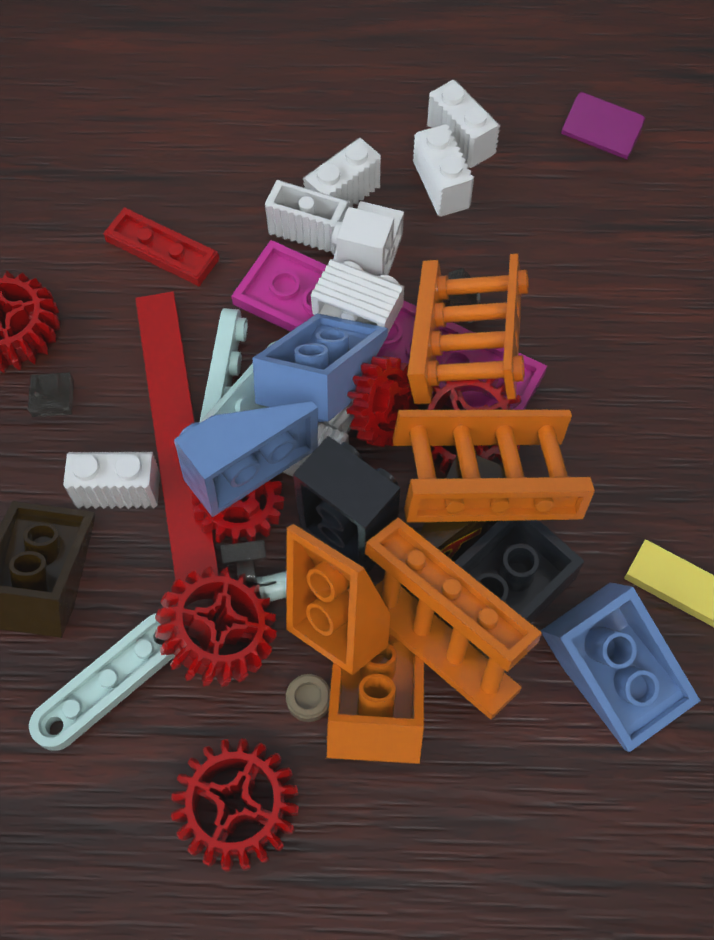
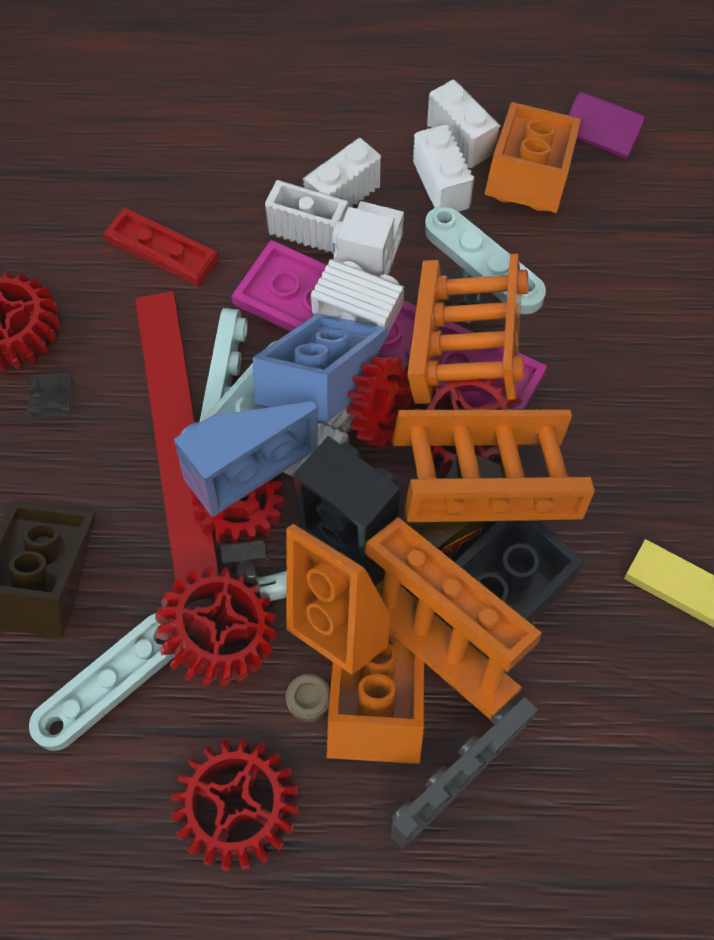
white brick [63,452,160,509] -> none
medium blue slope [540,582,700,752] -> none
none -> dark grey wing [390,697,538,850]
none -> light aqua plate [425,206,546,314]
none -> orange slope [484,102,581,213]

